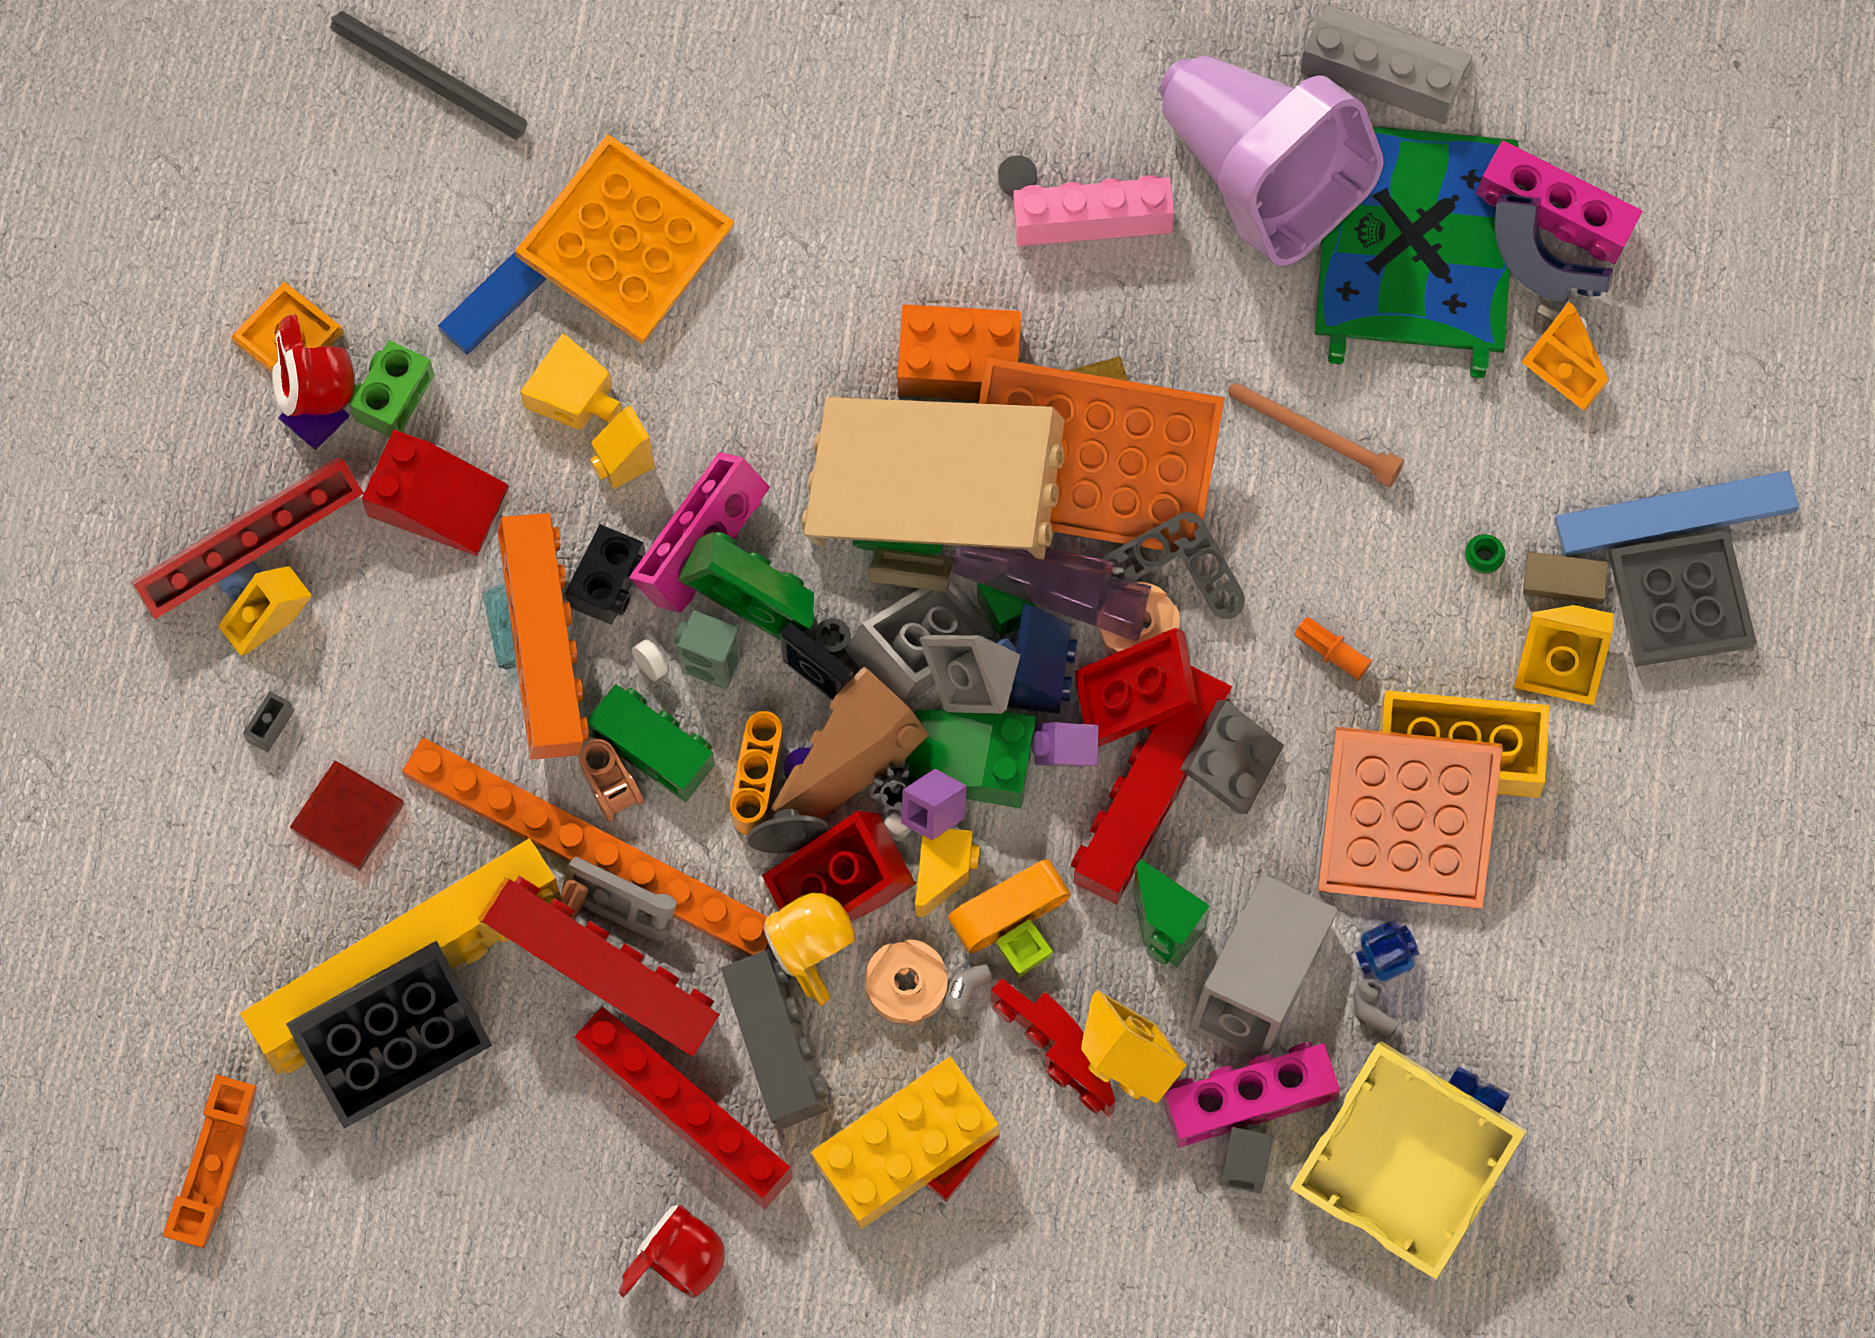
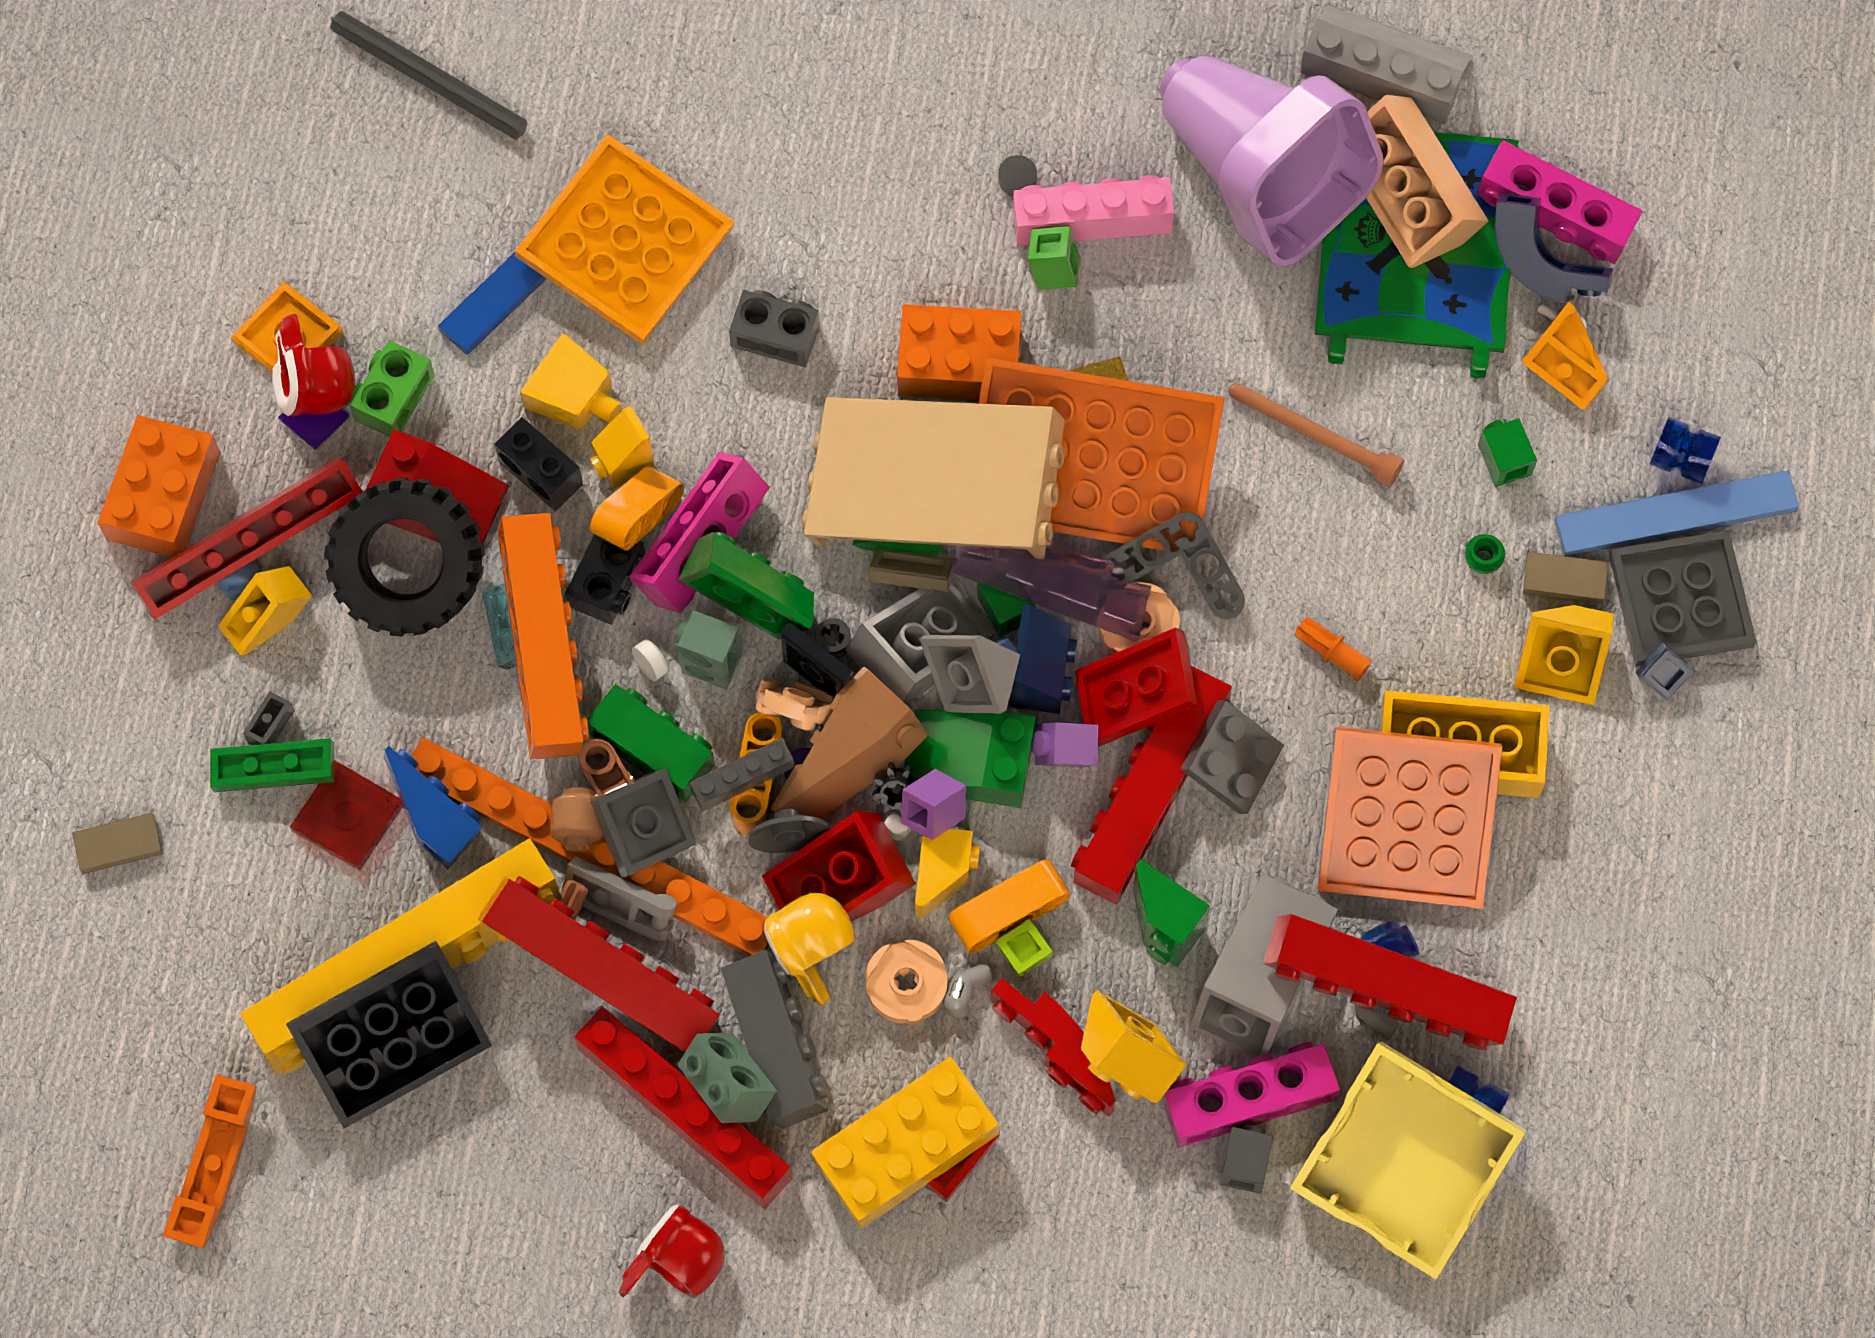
none -> dark tan tile [72,812,163,875]
none -> orange brick [97,415,220,557]
none -> green plate [210,738,334,793]
none -> black tyre [324,477,485,637]
none -> blue slope [384,746,482,869]
none -> black brick [494,417,583,512]
none -> medium nougat head [551,787,604,852]
none -> light orange beam [590,466,684,551]
none -> dark grey plate [590,768,696,877]
none -> sand green brick [677,1033,777,1123]
none -> dark grey piece [689,738,794,812]
none -> dark grey brick [729,290,820,368]
none -> light nougat plate [755,678,834,730]
none -> bright green brick [1028,226,1080,290]
none -> red brick [1263,914,1517,1051]
none -> light nougat slope [1366,95,1489,268]
none -> green brick [1478,418,1537,487]
none -> tile [1635,643,1695,701]
none -> clear blue wheel [1649,417,1721,485]

